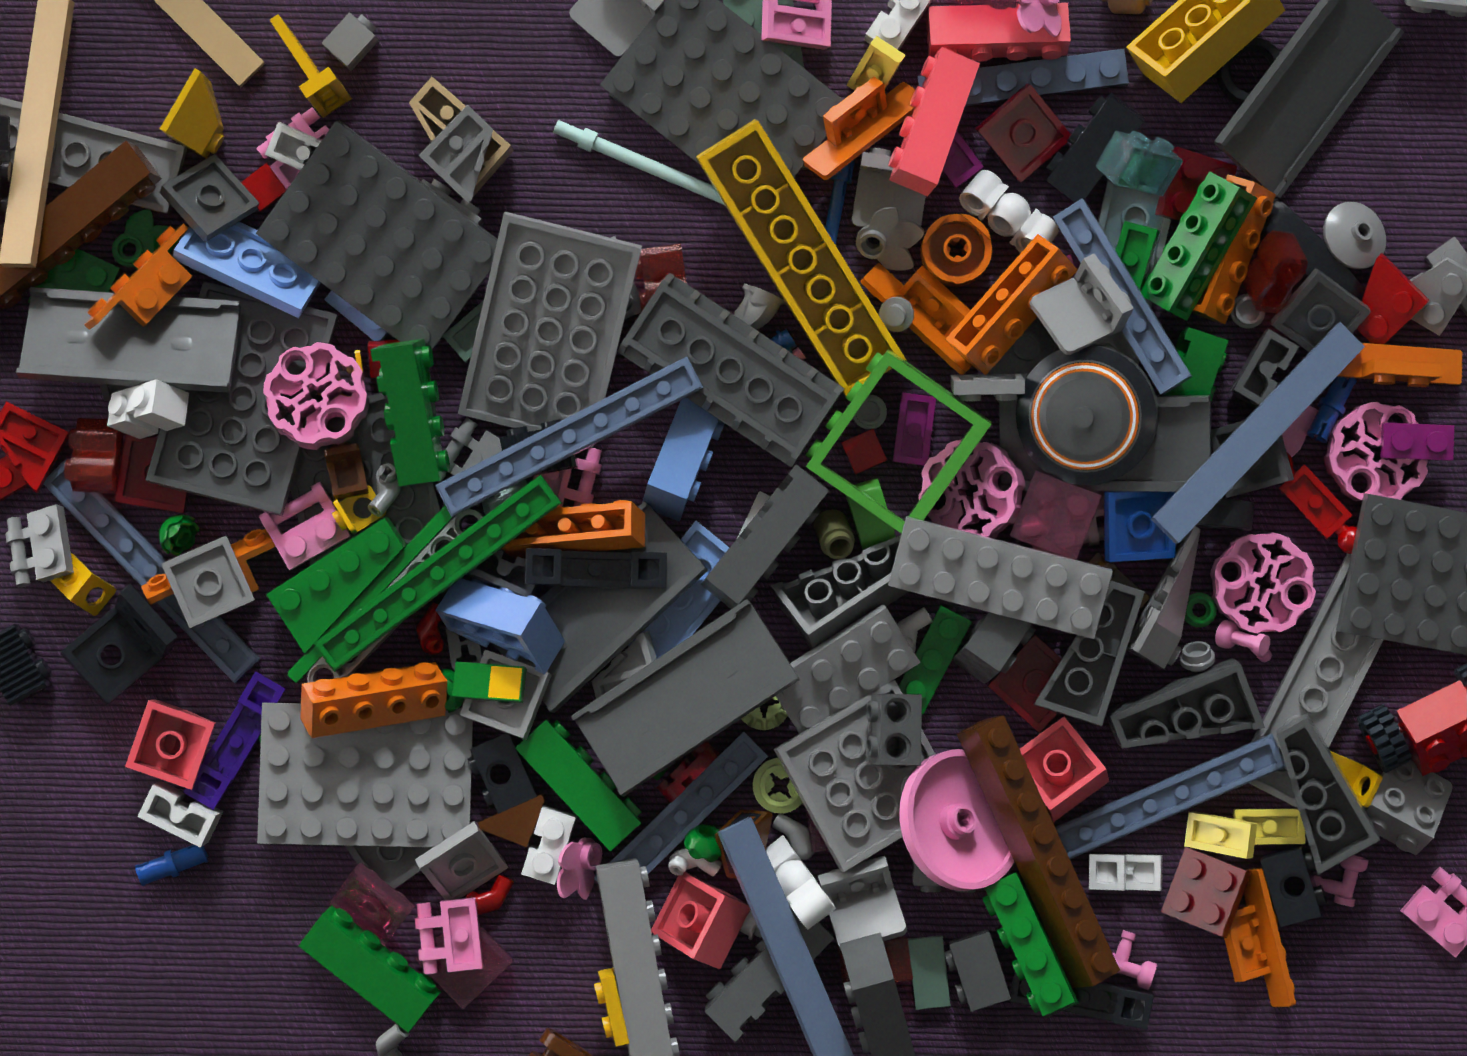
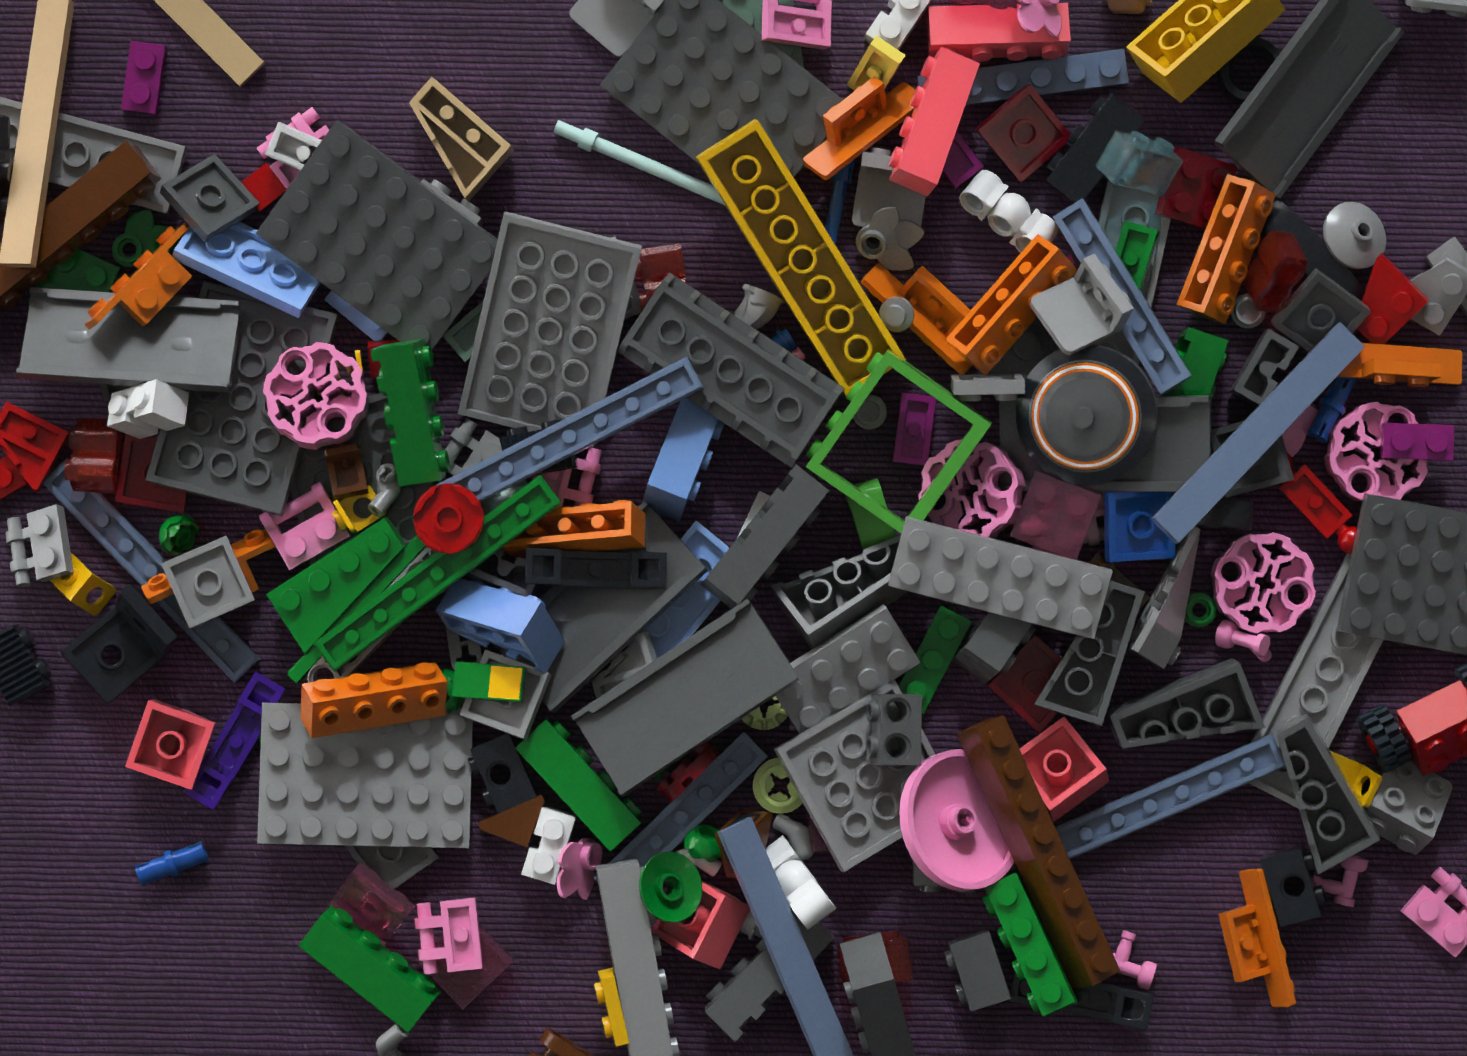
white brick [137,781,223,847] -> none
yellow slope [160,68,224,159] -> none
yellow fence [270,14,352,118] -> none
light grey brick [322,12,379,71] -> none
light grey plate [415,822,508,900] -> none
red arm [416,601,444,655] -> none
light grey wing [418,105,493,203] -> none
red arm [465,874,514,915] -> none
olive brick [813,509,855,559] -> none
light grey bracket [818,856,907,951] -> none
red tile [841,429,887,475] -> none
white arm [897,607,933,652] -> none
sand green tile [907,935,951,1010] -> none
orange brick [920,214,992,287] -> none
white slope [1089,854,1163,891] -> none
green brick [1141,171,1257,321] -> none
plate [1161,847,1251,938] -> none
light grey plate [1180,641,1215,672] -> none
light yellow plate [1184,811,1257,859] -> none
light yellow plate [1233,808,1305,845] -> none
none -> magenta plate [121,41,167,116]
none -> red tile [413,483,485,554]
none -> green dish [639,852,702,923]

